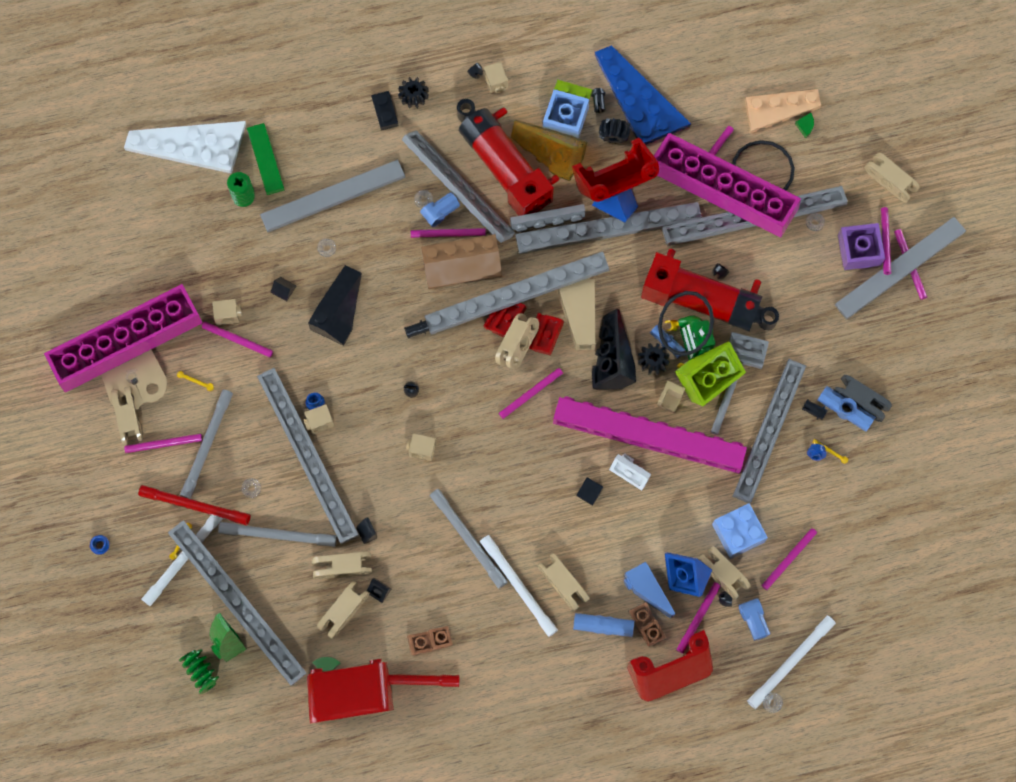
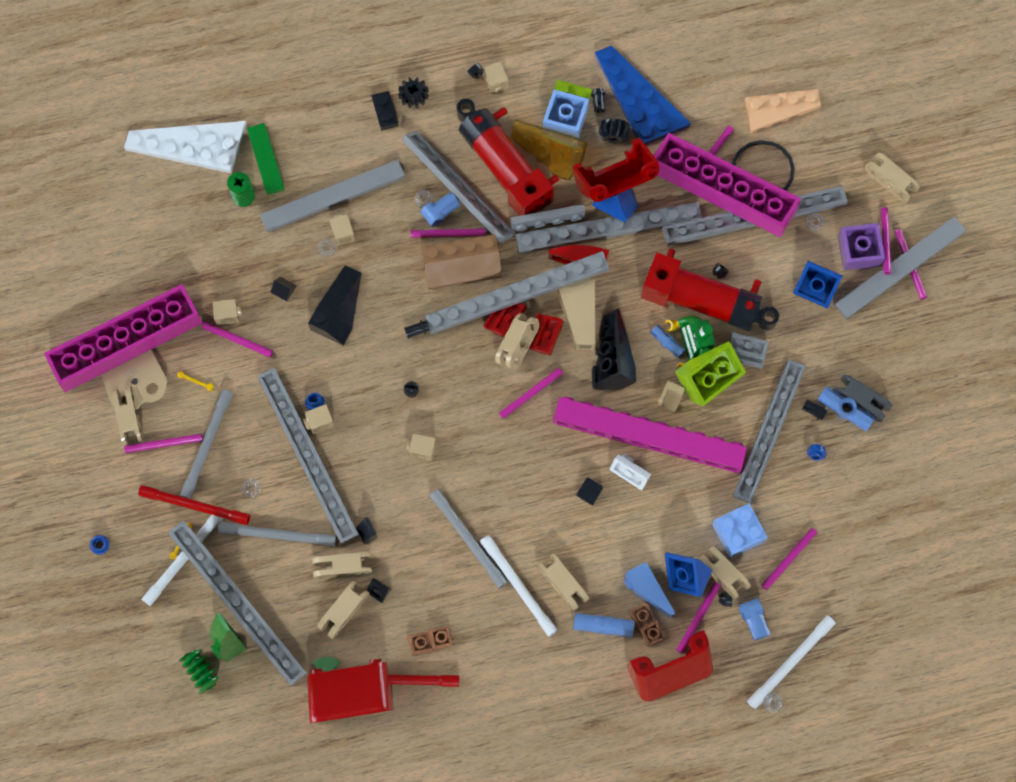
black gear [638,343,670,375] -> none
black piece [658,291,714,356] -> none
light grey piece [711,365,743,435] -> none
green tile [795,113,814,138] -> none
yellow hinge [812,439,848,464] -> none
none -> tan brick [330,214,355,246]
none -> red slope [548,245,610,265]
none -> blue slope [793,261,843,309]

